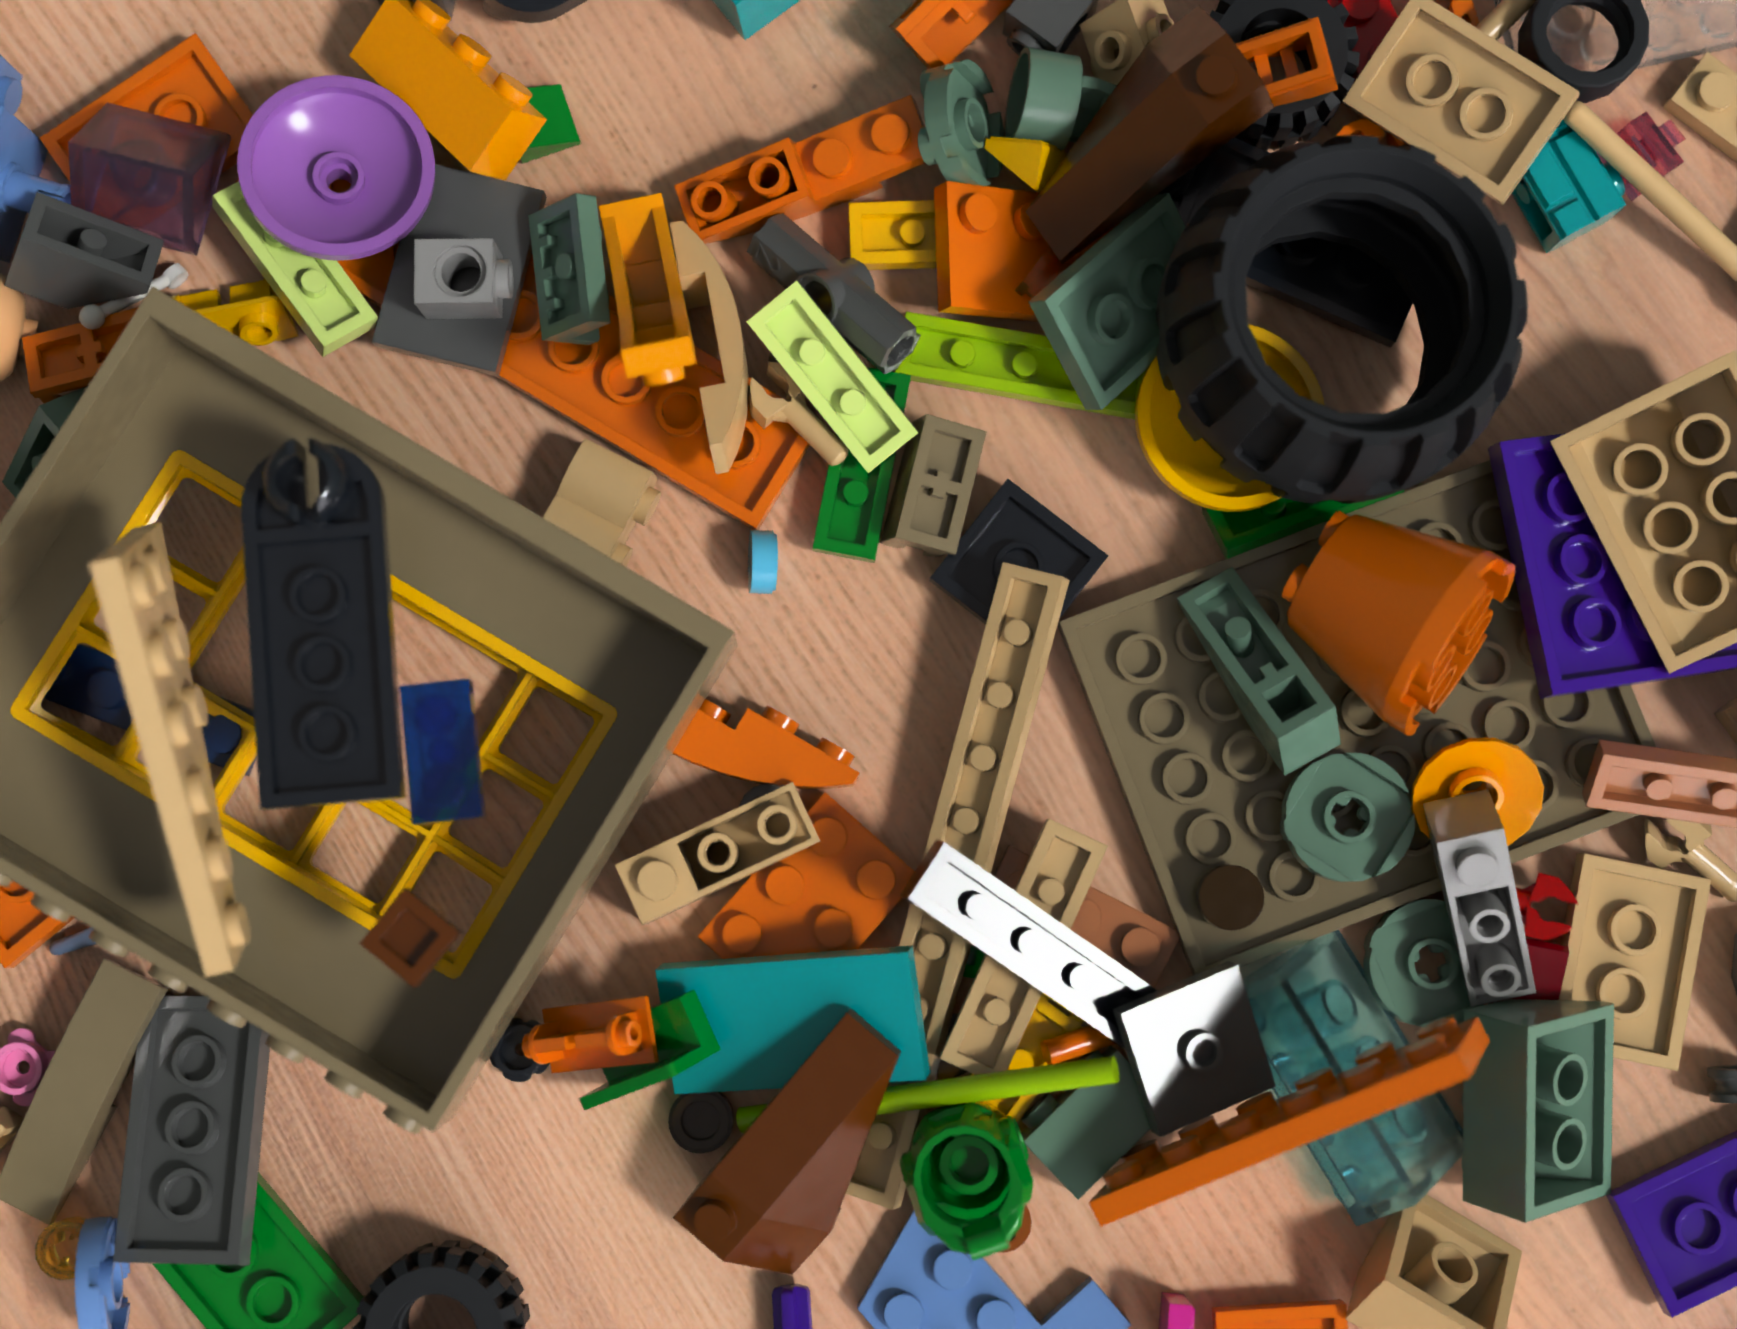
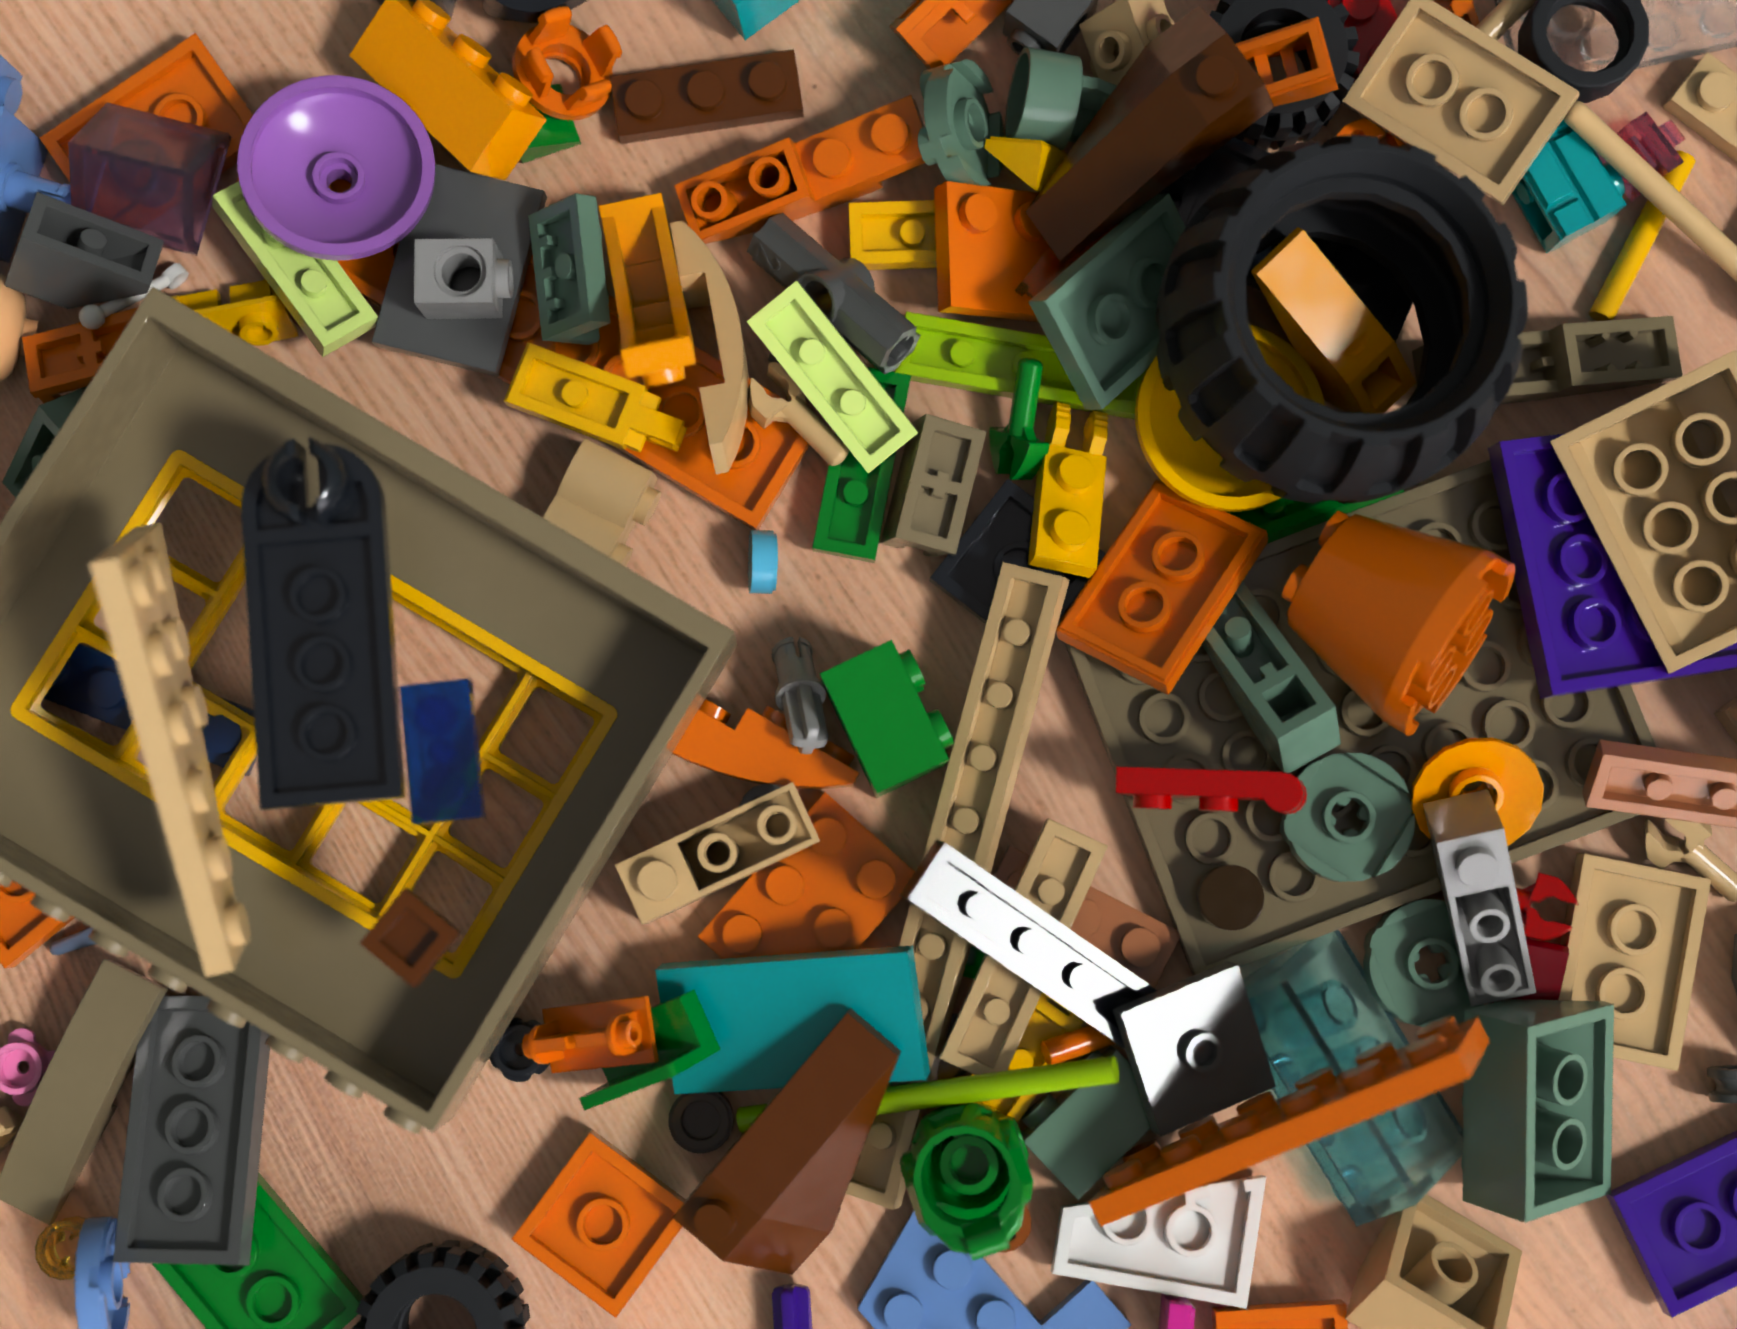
none -> yellow hinge [503,342,687,453]
none -> orange plate [511,1130,686,1318]
none -> orange piece [512,6,622,120]
none -> reddish brown plate [610,49,804,144]
none -> light grey axle [772,637,828,754]
none -> green brick [820,640,954,798]
none -> green bar [989,357,1050,480]
none -> yellow hinge [1028,402,1109,578]
none -> white wing [1050,1175,1266,1309]
none -> orange tile [1056,479,1268,695]
none -> red plate [1116,767,1308,815]
none -> light orange slope [1251,227,1416,414]
none -> dark tan slope [1412,316,1683,405]
none -> yellow bar [1588,150,1696,321]

